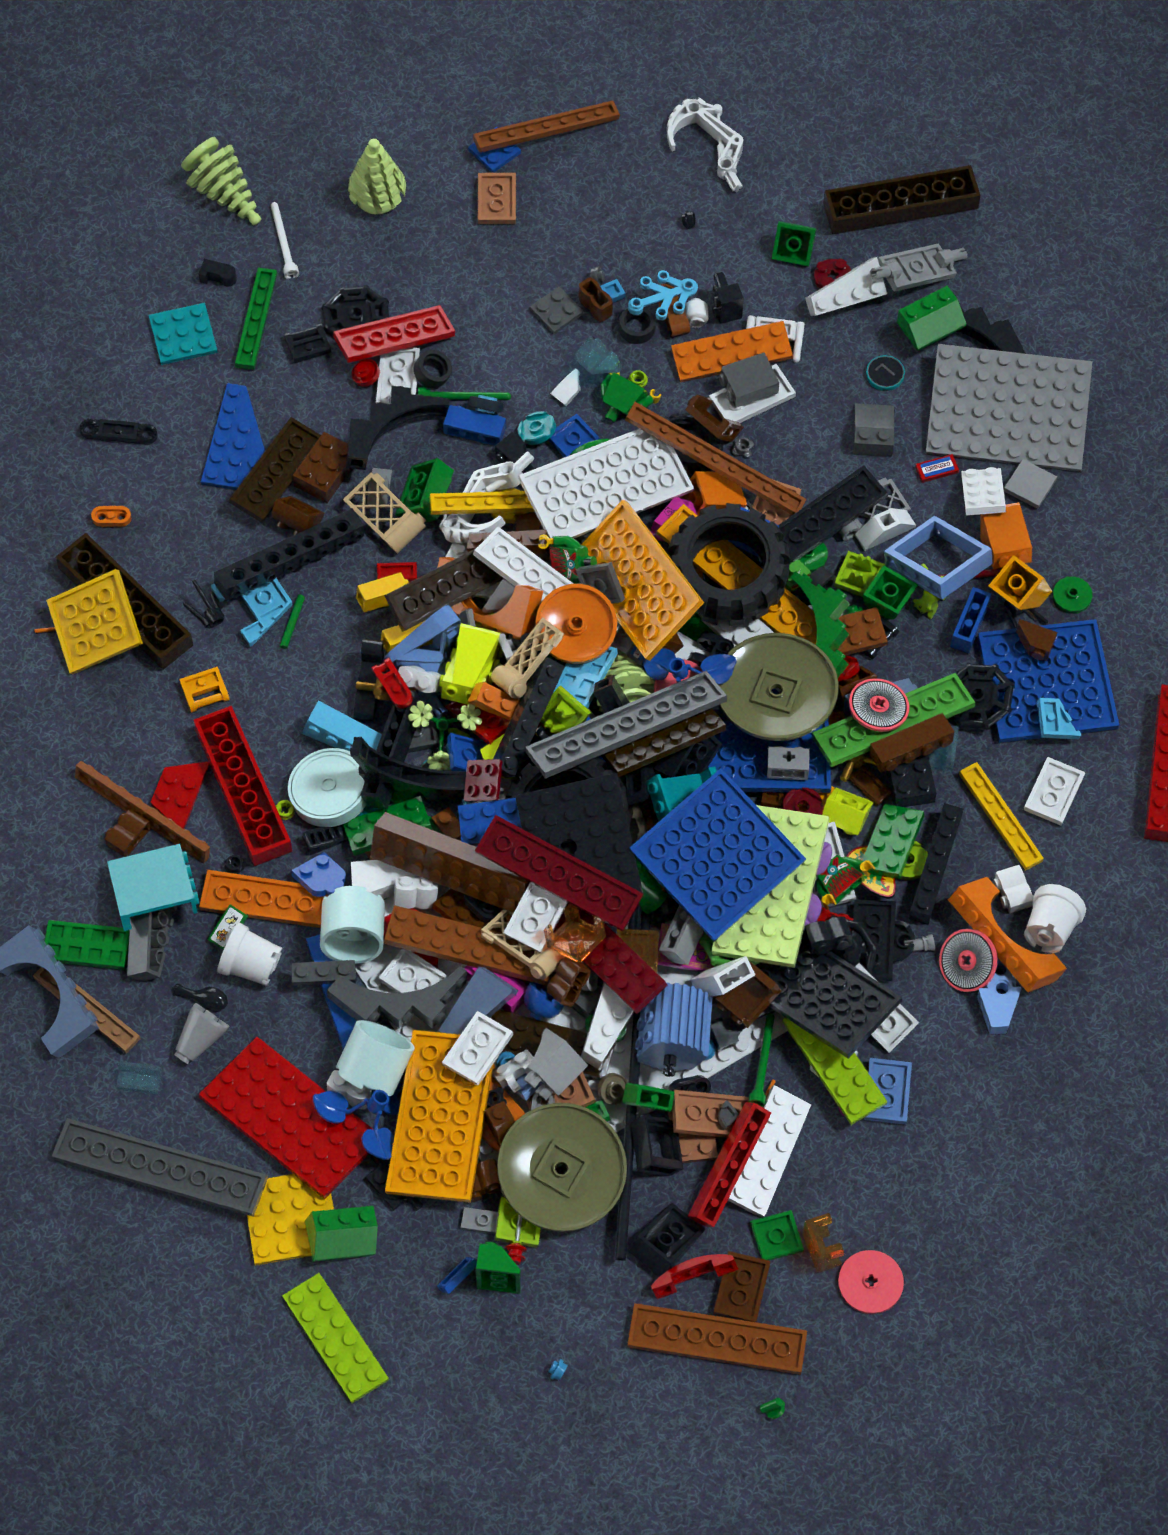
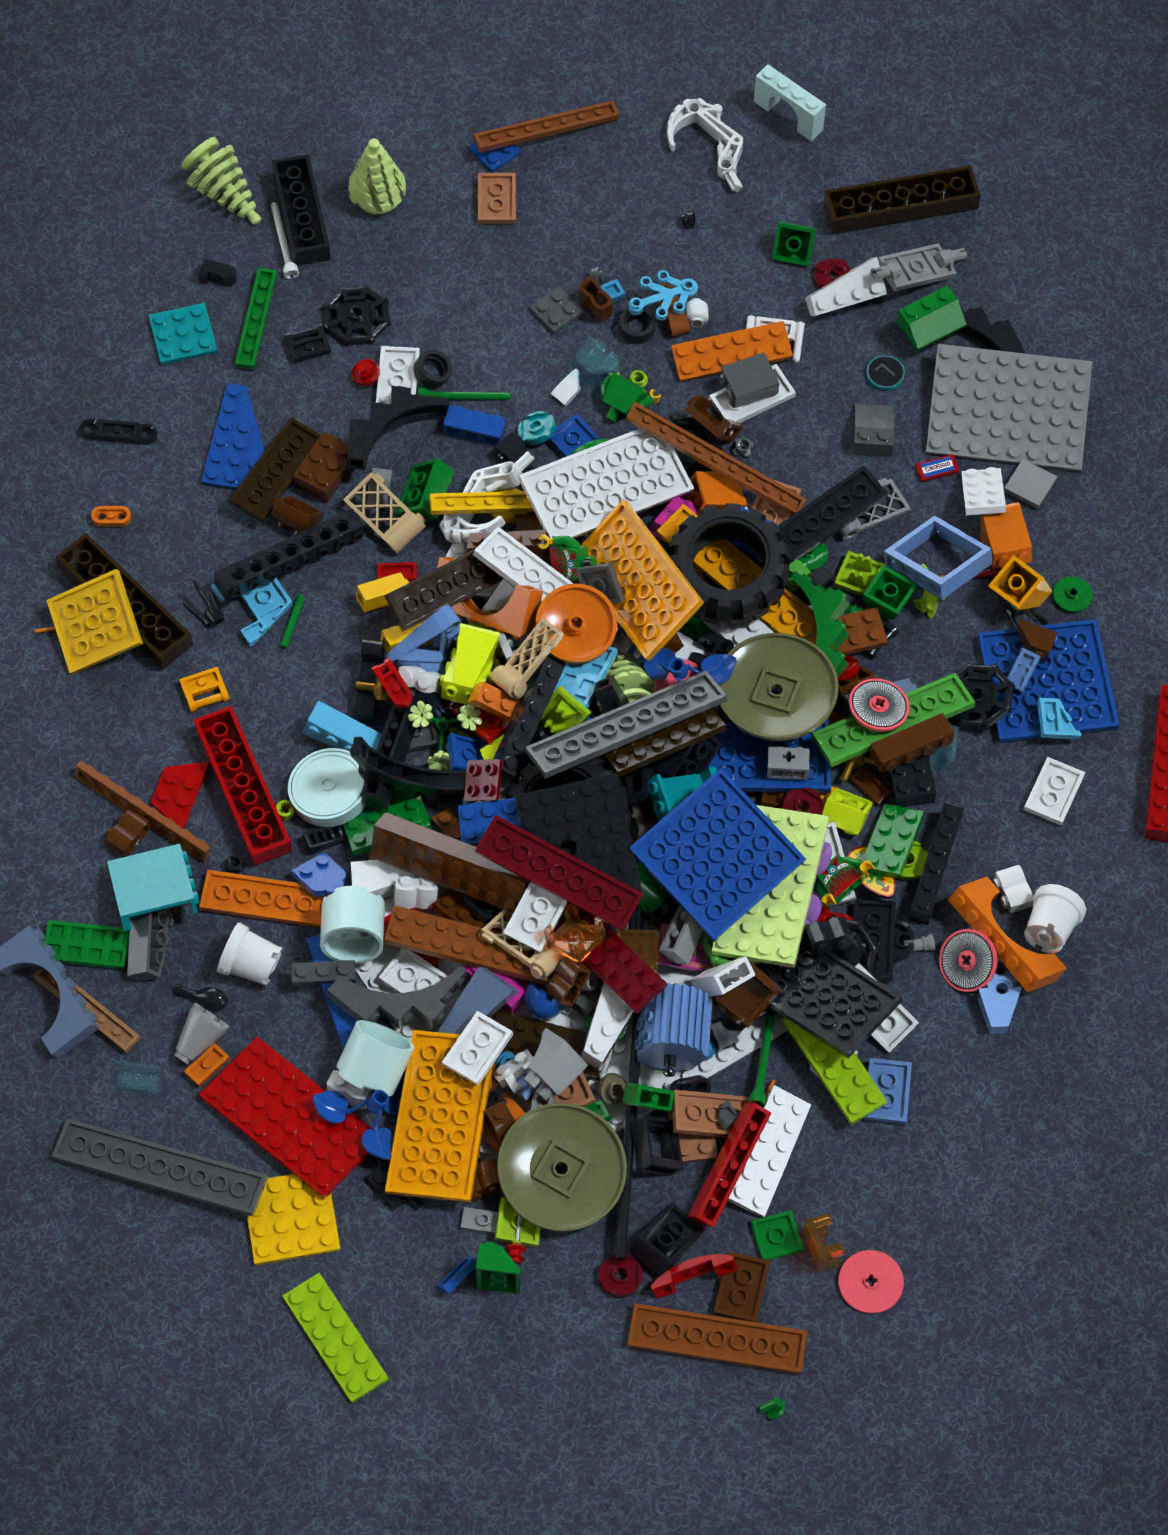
tile [208,904,248,950] -> none
green slope [305,1206,378,1262] -> none
red plate [333,305,455,363] -> none
light grey tile [457,608,476,628] -> none
black wheel [469,395,504,414] -> none
dark azure plate [548,1359,567,1381] -> none
black brick [712,272,744,324] -> none
white slope [855,508,916,551] -> none
blue brick [950,587,992,654] -> none
yellow plate [959,762,1044,871] -> none
none -> orange plate [184,1043,230,1088]
none -> black brick [272,154,331,265]
none -> dark red plate [599,1254,642,1297]
none -> light aqua arch [754,65,826,142]
none -> medium blue plate [1007,648,1041,693]

